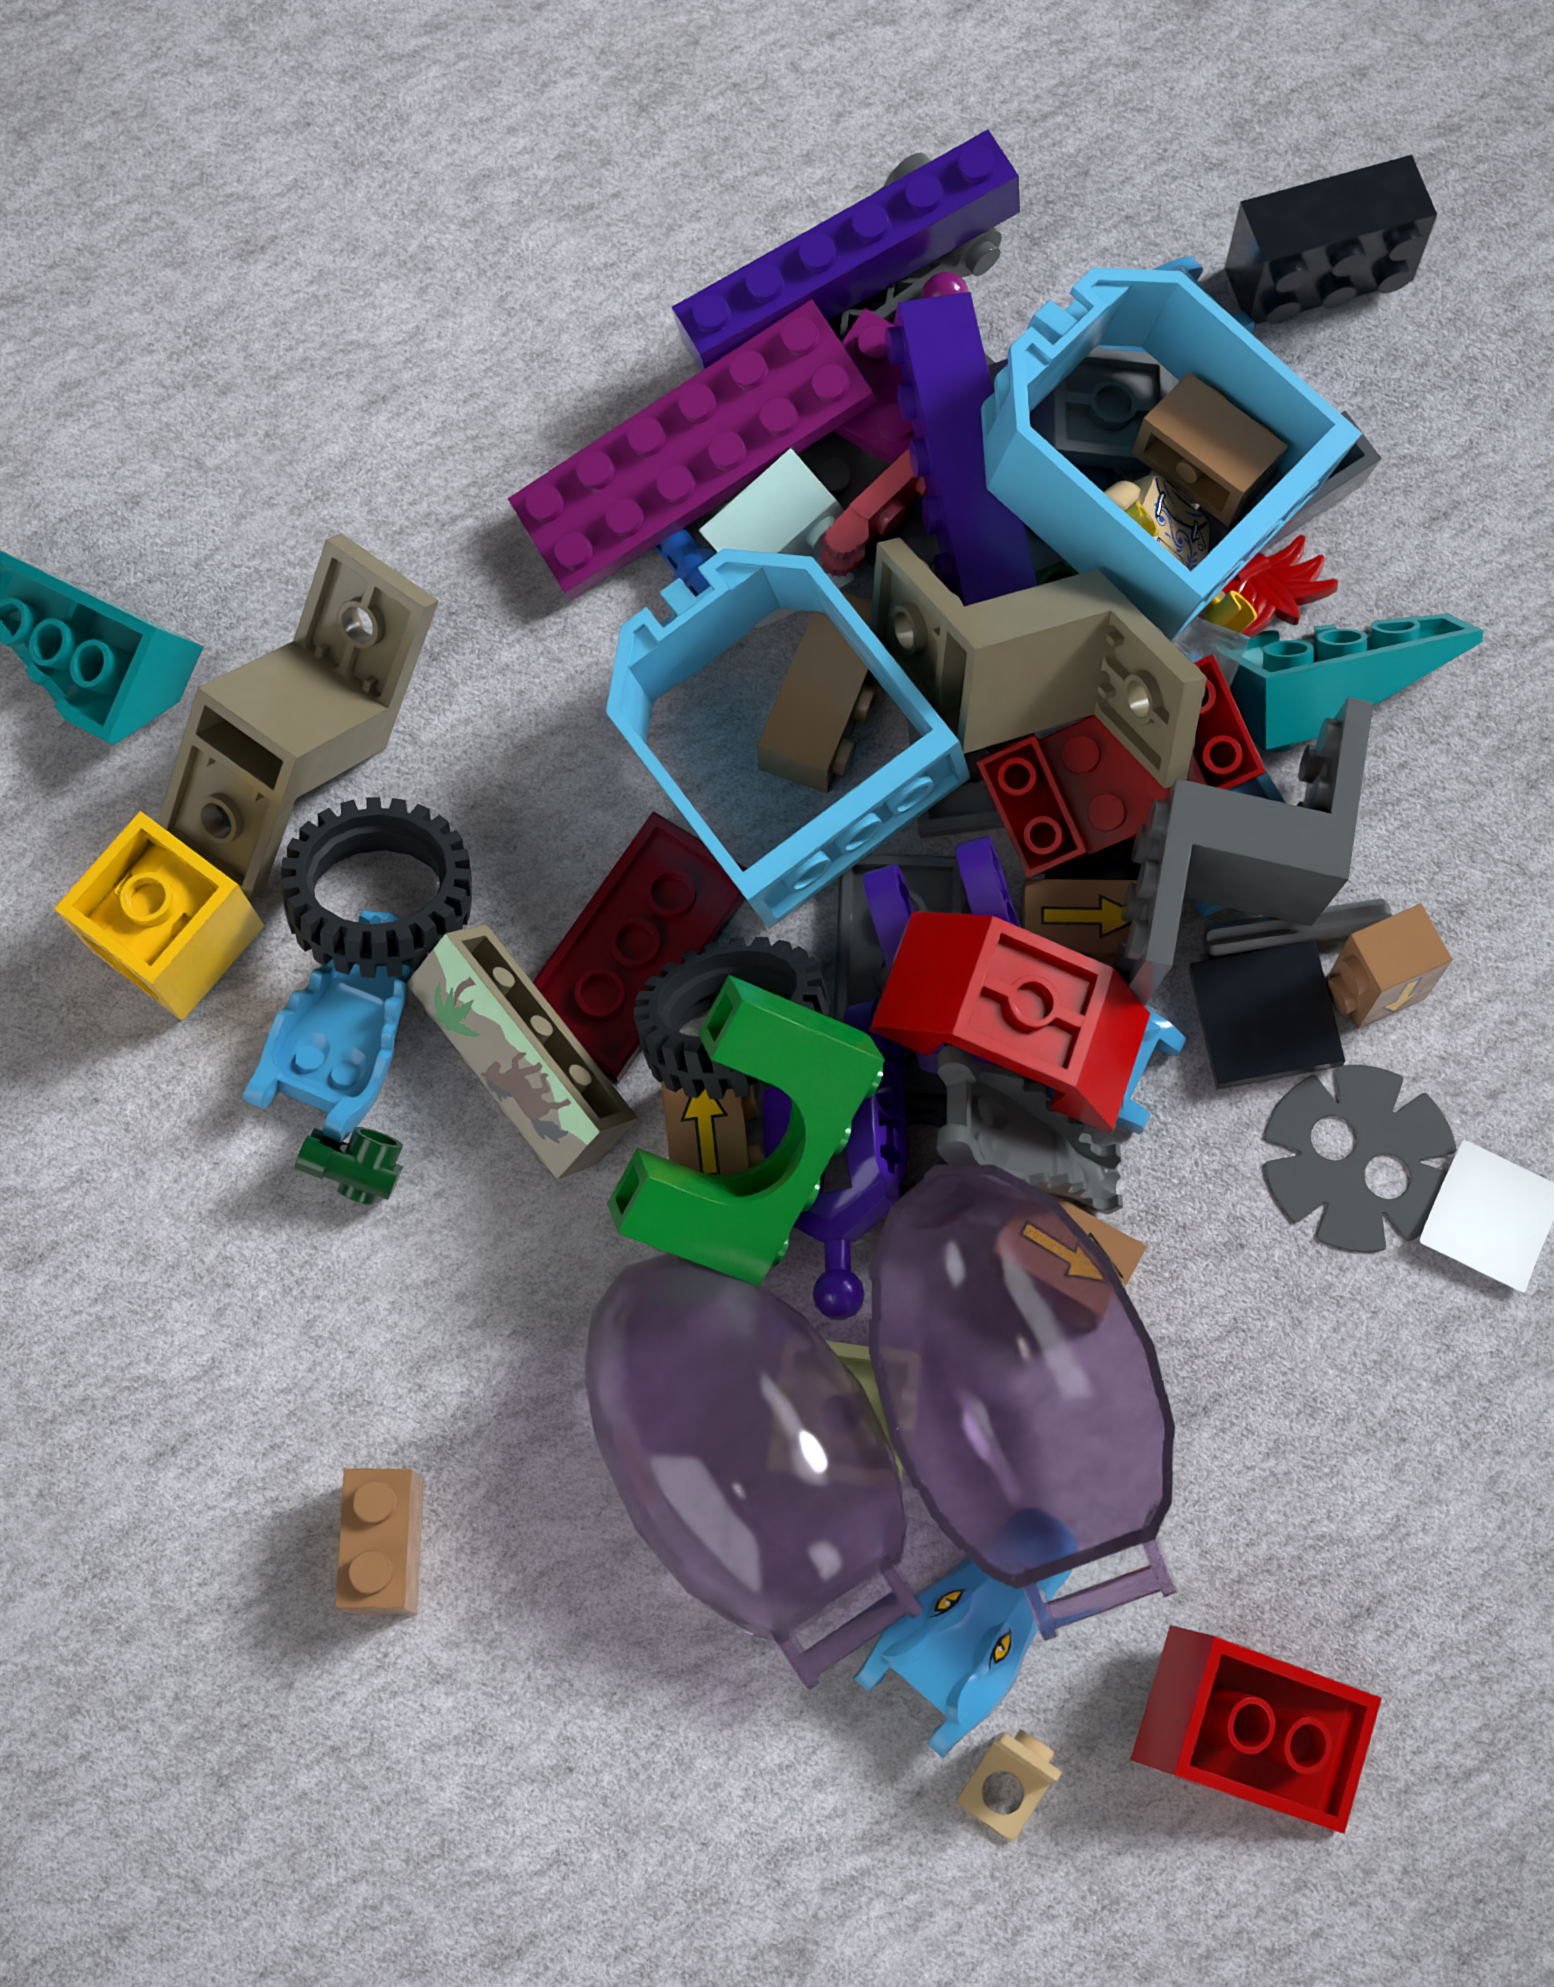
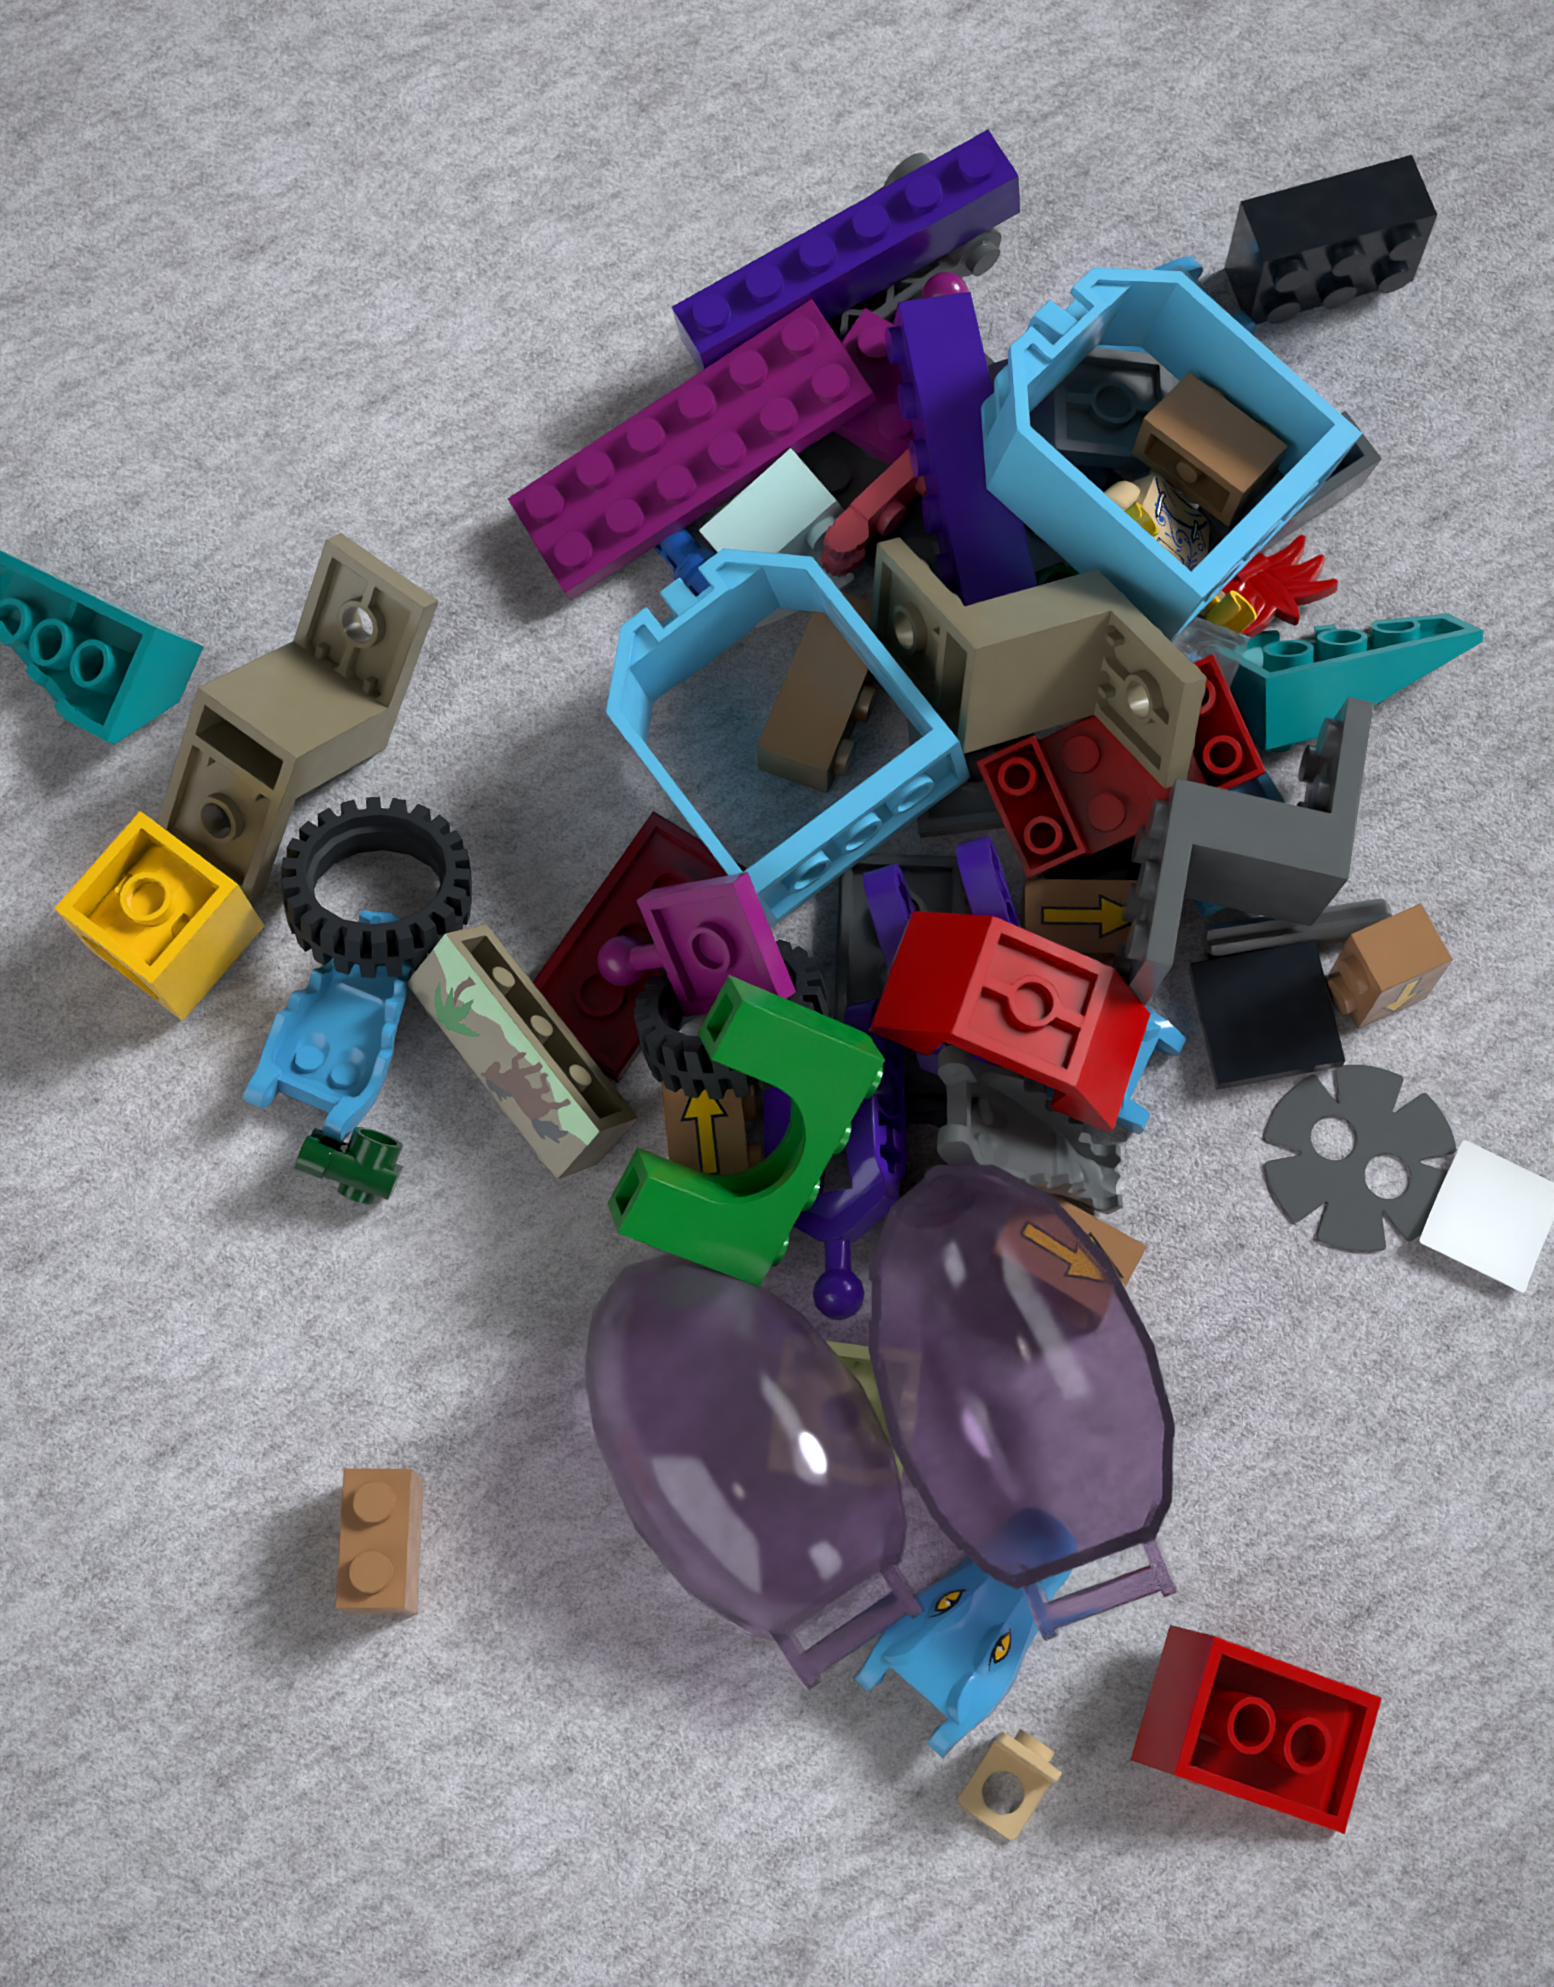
none -> magenta plate [597,872,796,1017]

